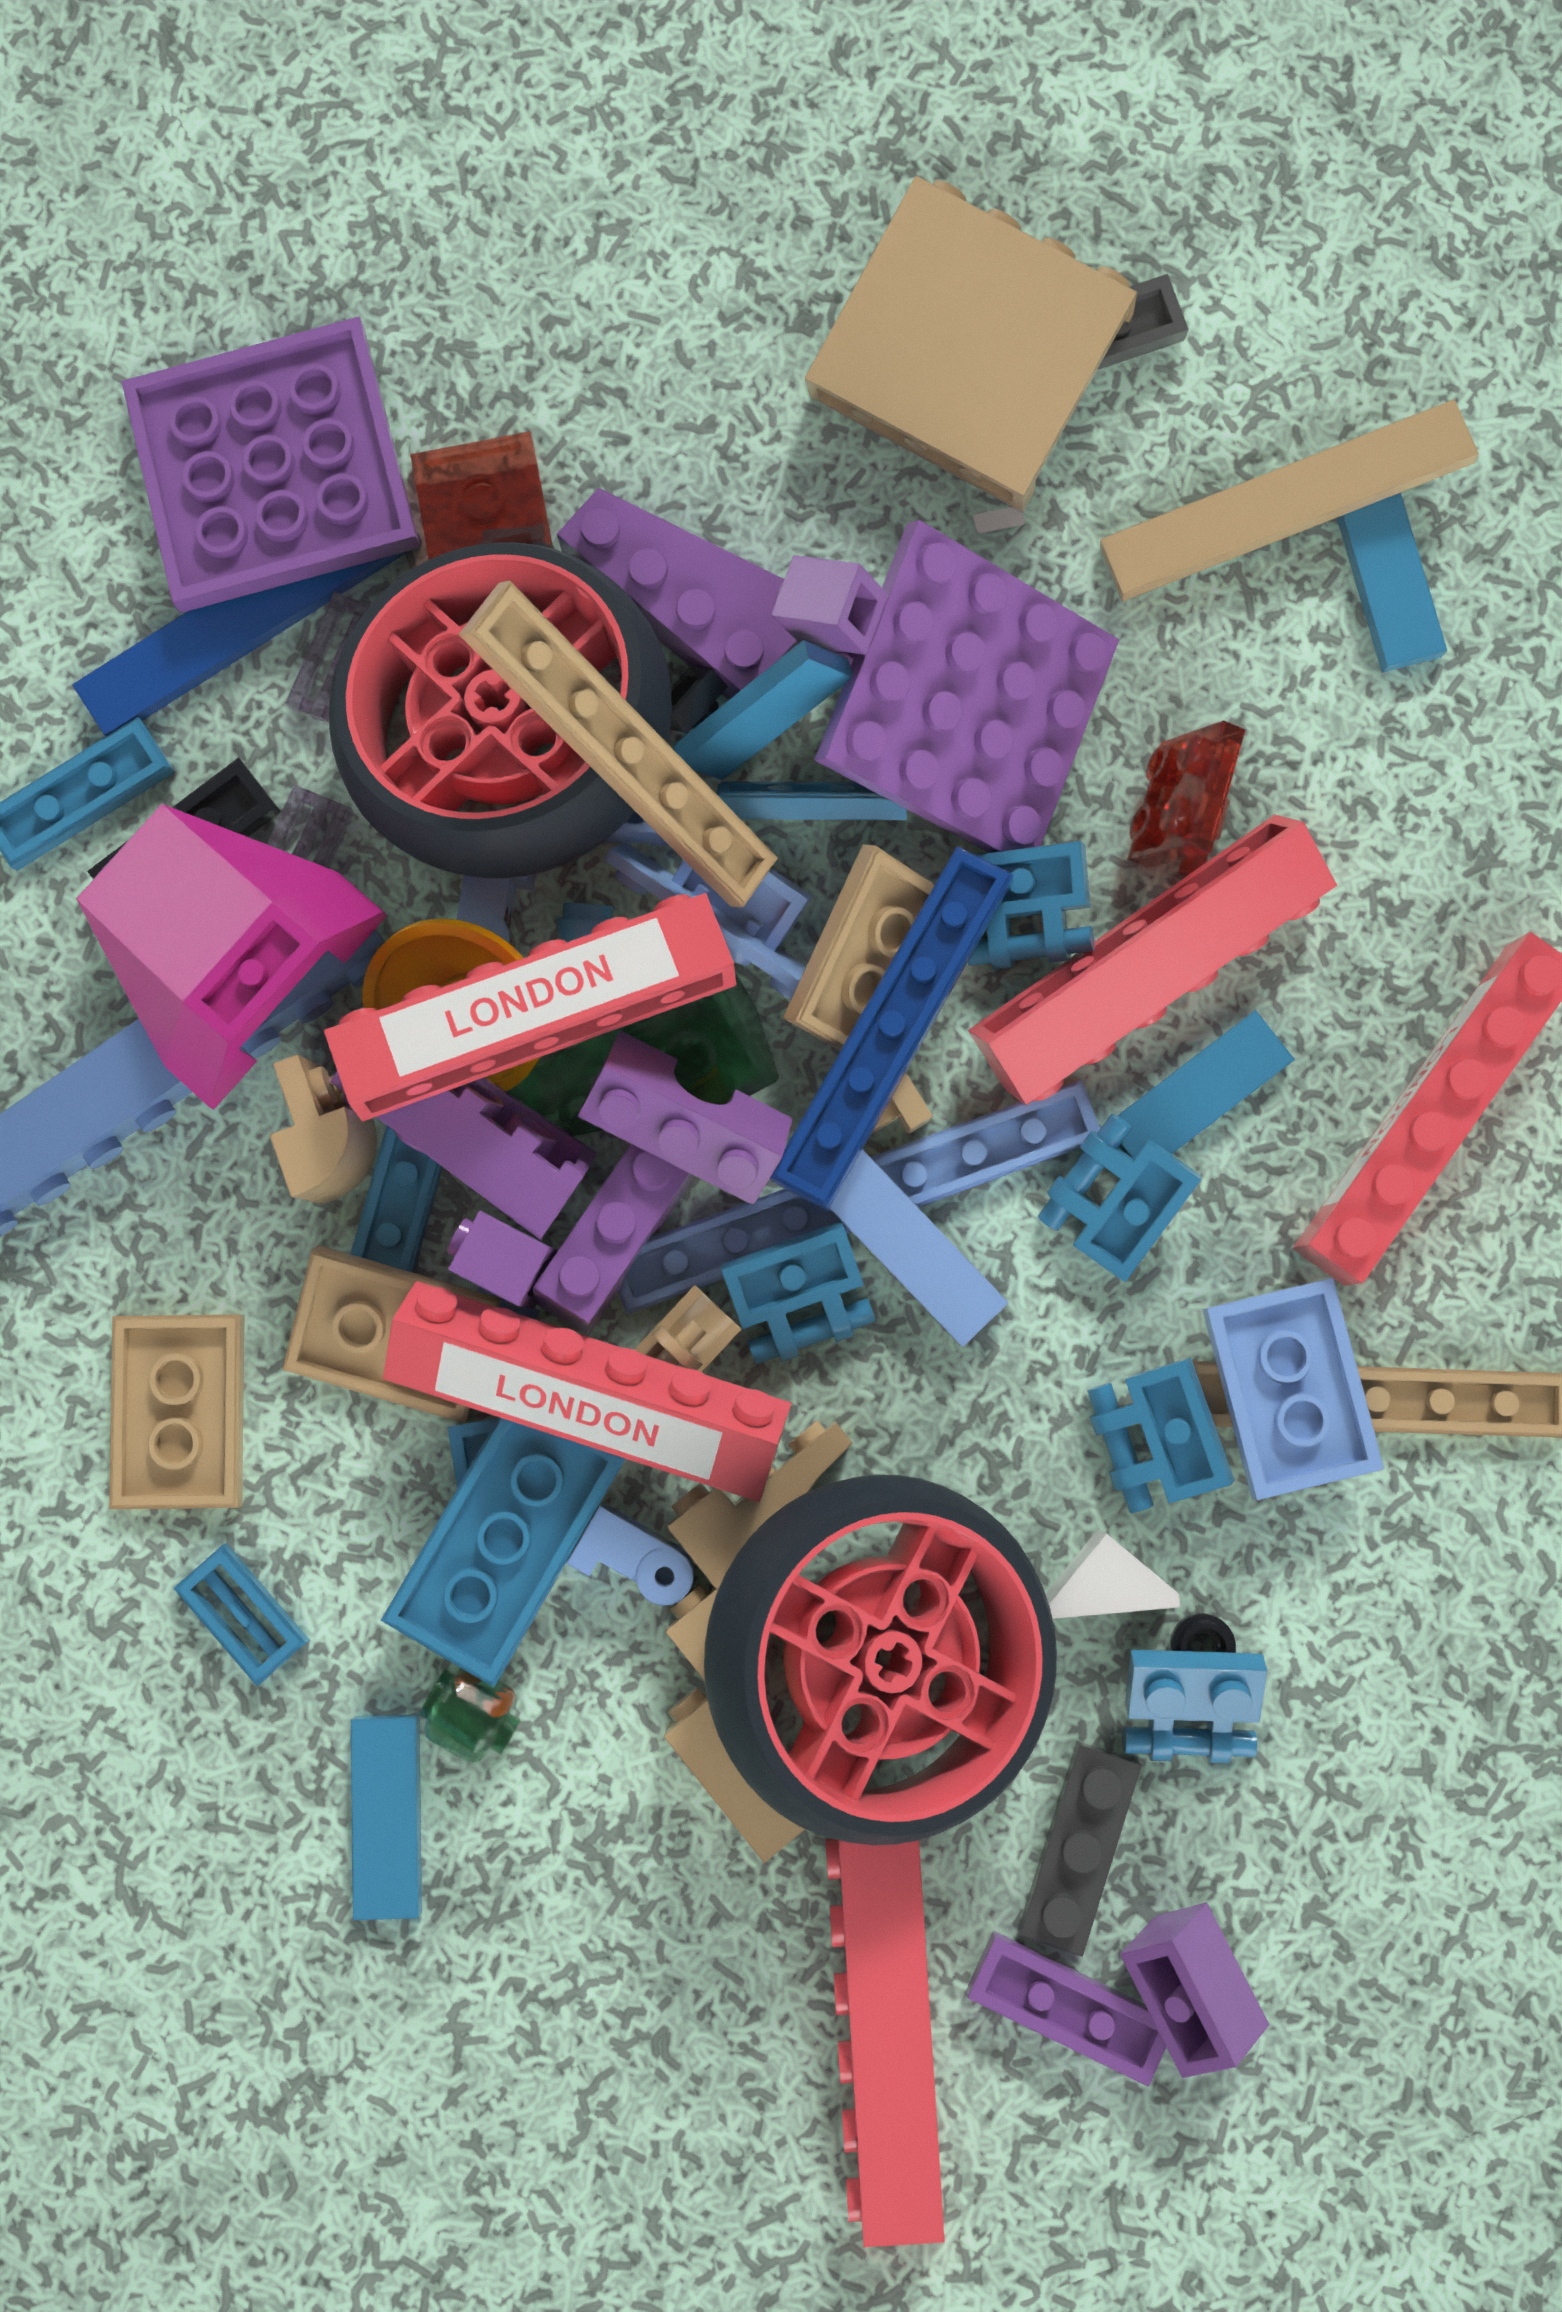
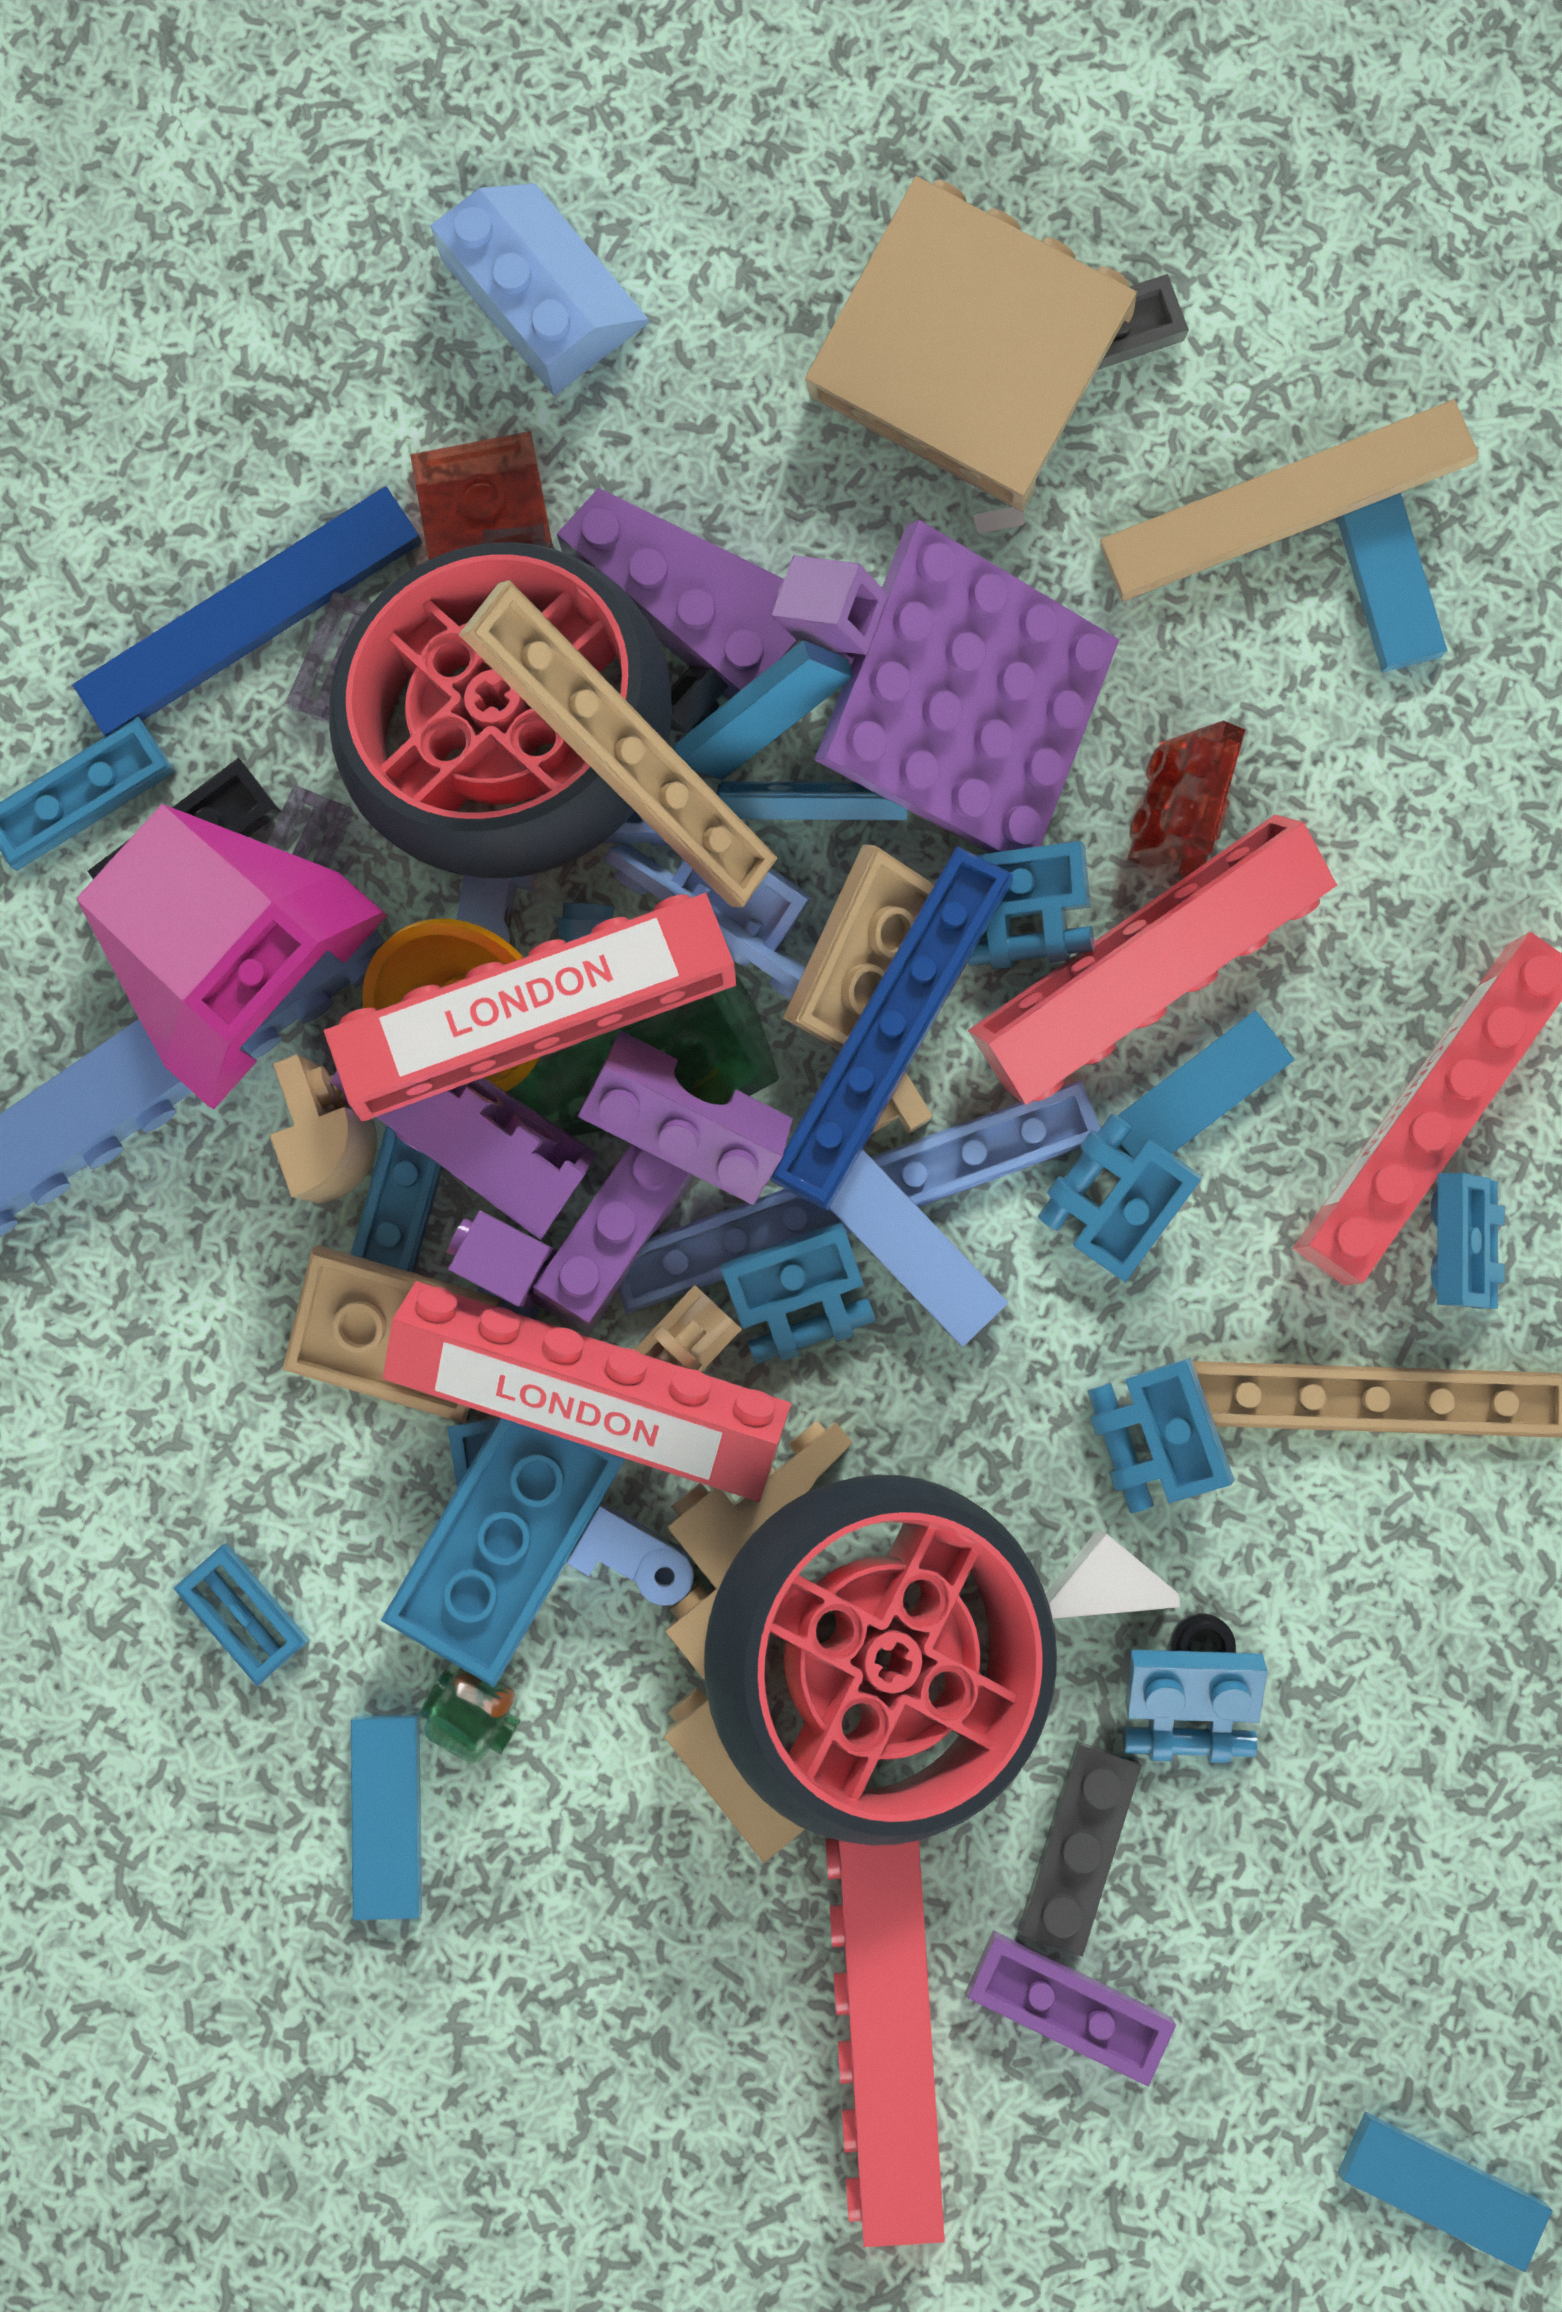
tan tile [109,1314,245,1509] -> none
medium lavender plate [121,316,421,613] -> none
medium lavender brick [1120,1902,1270,2078] -> none
light blue plate [1202,1278,1384,1500] -> none
none -> light blue slope [430,183,649,396]
none -> dark azure tile [1338,2111,1553,2272]
none -> dark azure plate [1431,1172,1505,1309]

